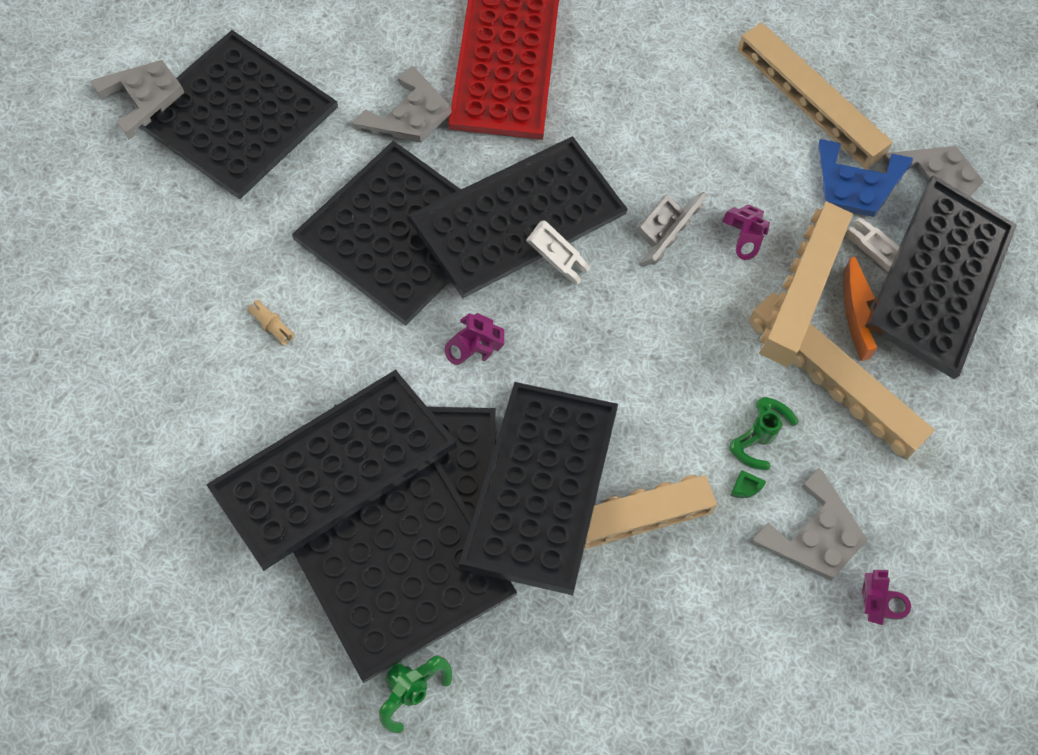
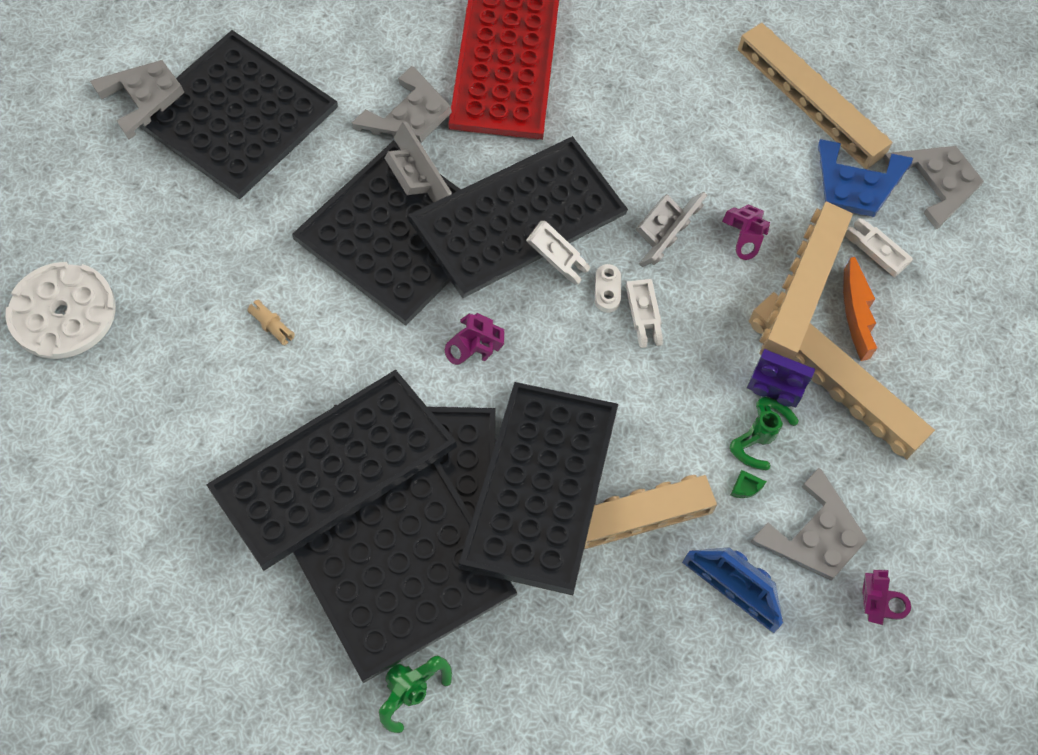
black plate [865,175,1017,379] -> none
none -> white plate [5,262,116,359]
none -> light grey bracket [385,122,452,203]
none -> white plate [595,264,621,313]
none -> white hinge [626,279,663,348]
none -> blue wedge [682,547,783,634]
none -> dark purple plate [747,349,815,408]

